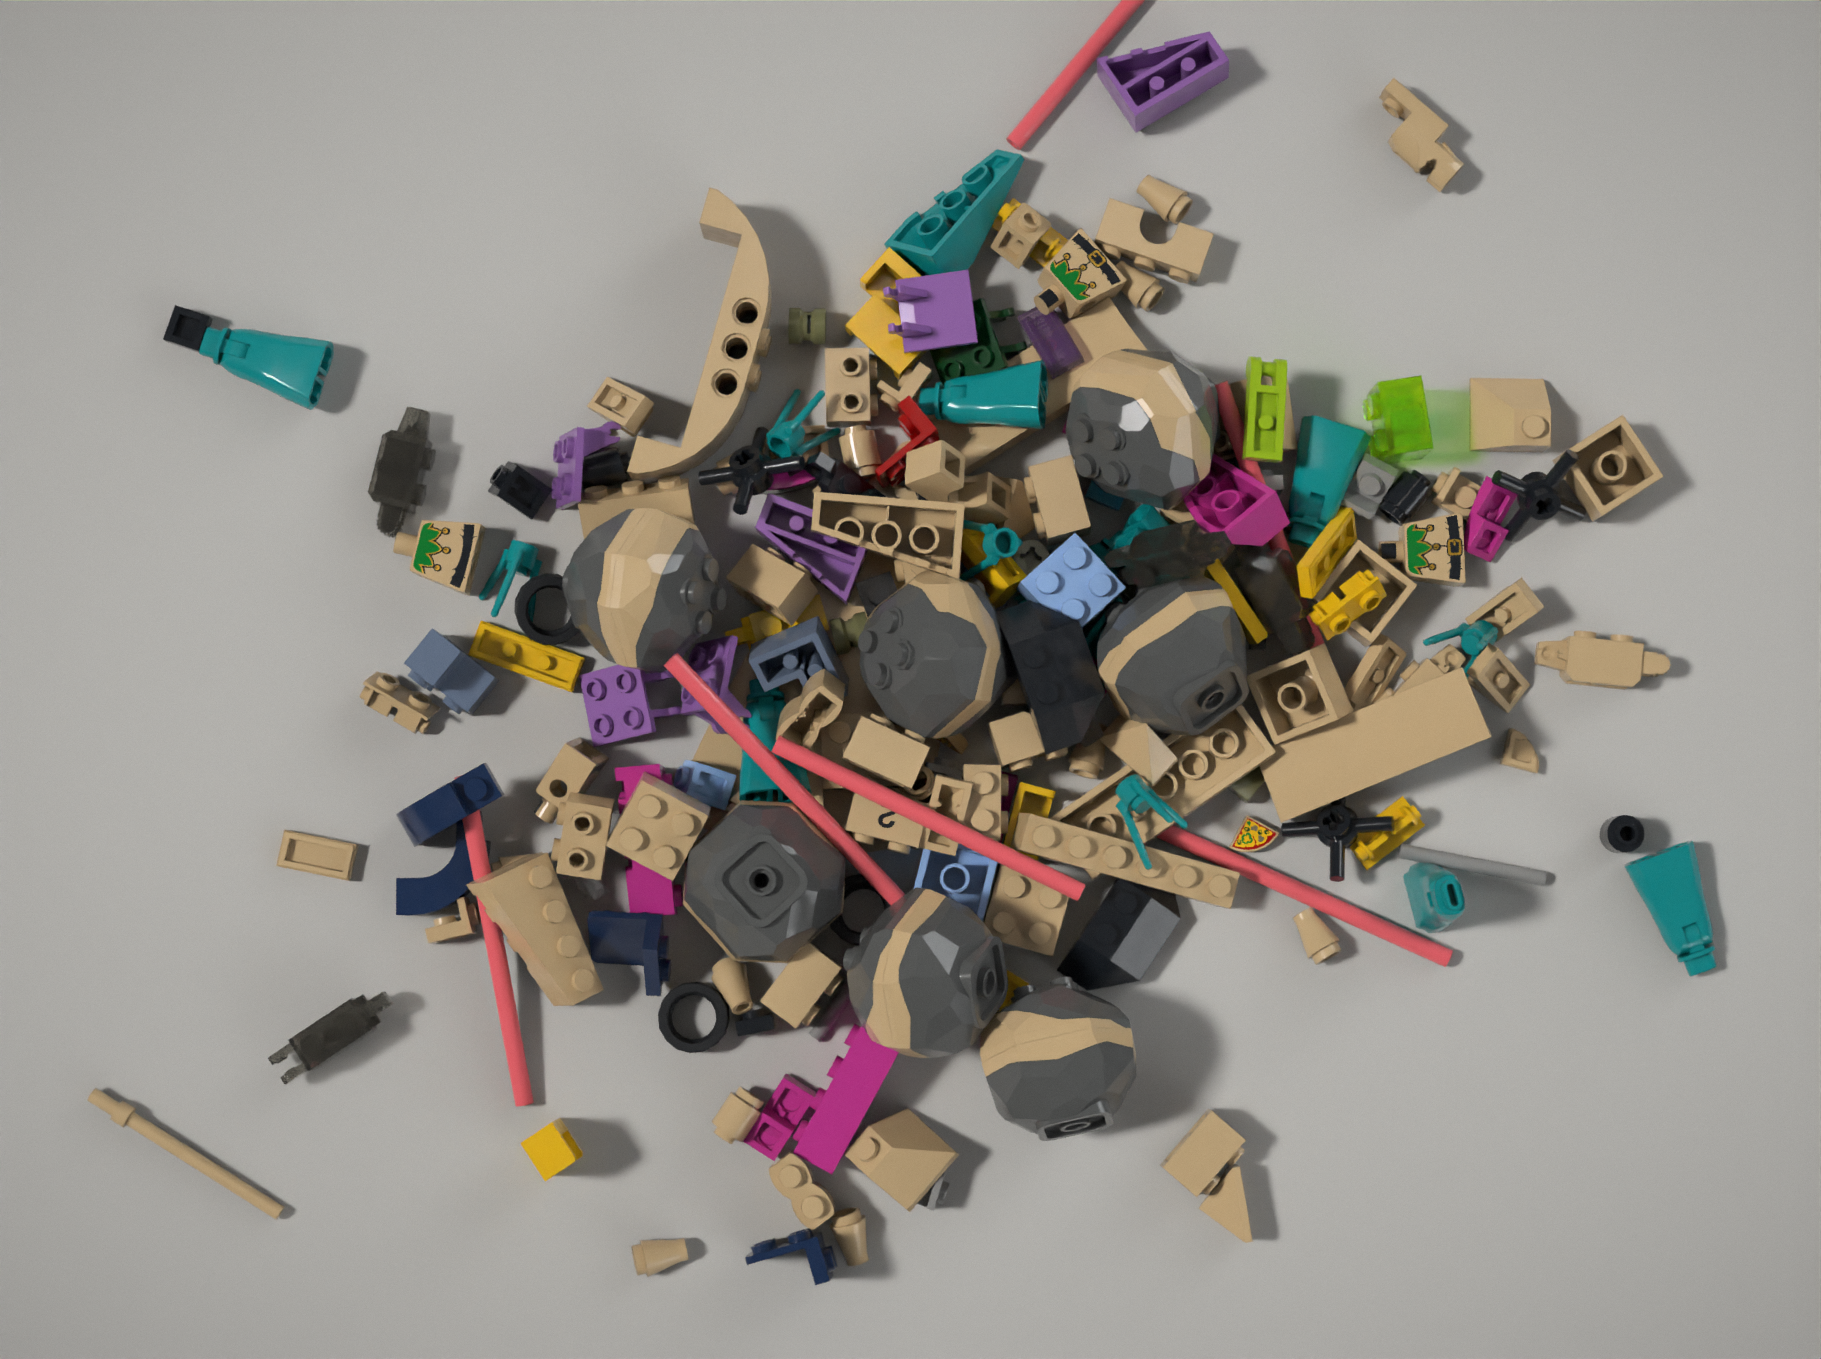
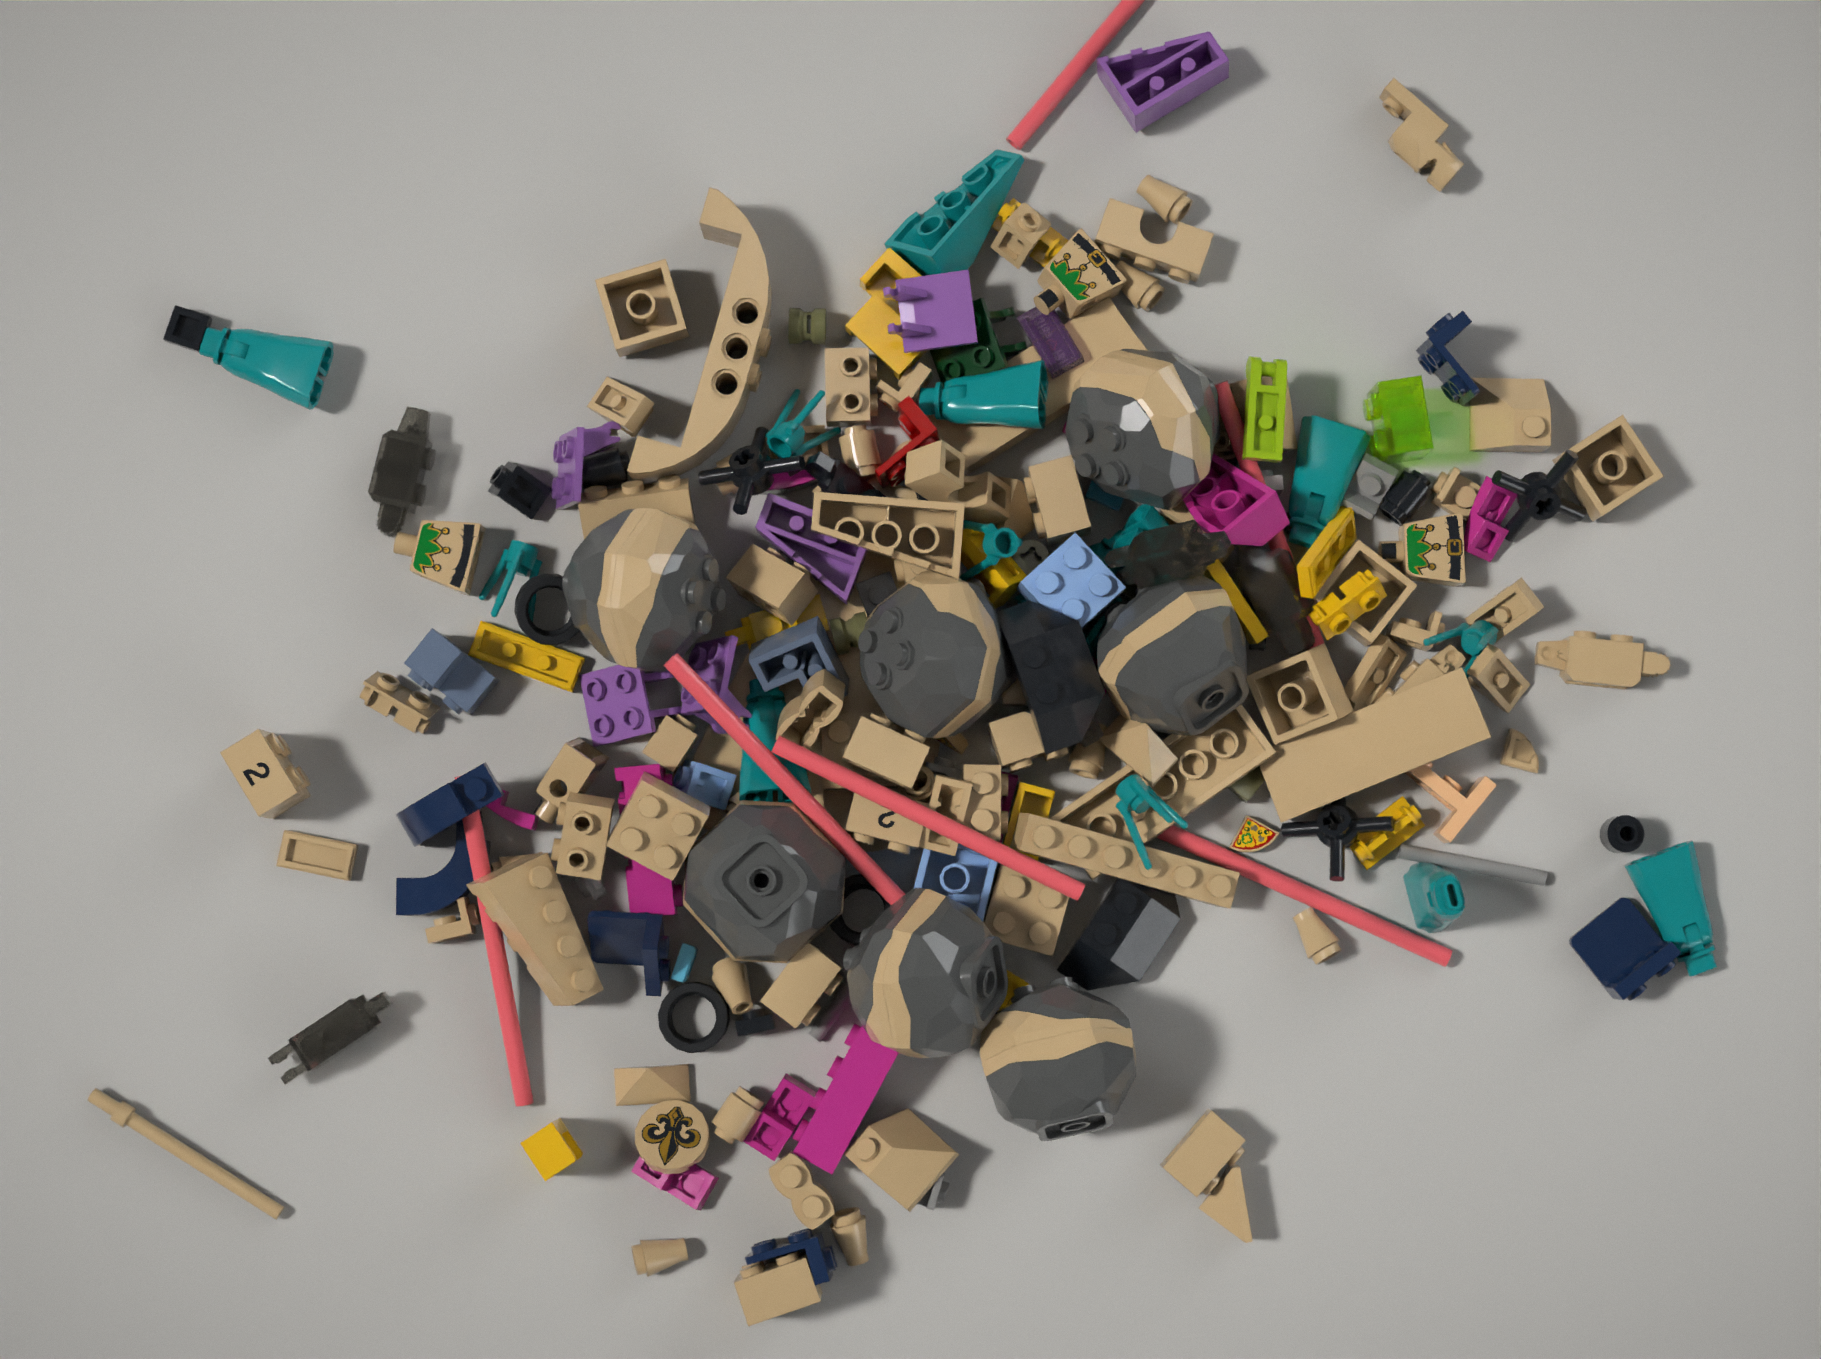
none -> tan brick [220,729,311,819]
none -> dark pink slope [486,790,539,831]
none -> tan brick [595,259,690,357]
none -> tan slope [614,1064,691,1106]
none -> dark pink slope [631,1156,719,1211]
none -> tan tile [635,1100,710,1174]
none -> tan brick [642,714,700,773]
none -> medium azure tile [671,943,698,983]
none -> tan brick [734,1250,823,1326]
none -> tan bracket [1385,611,1445,652]
none -> light nougat bracket [1404,762,1497,844]
none -> dark blue bracket [1416,311,1480,406]
none -> dark blue bracket [1569,898,1681,1001]

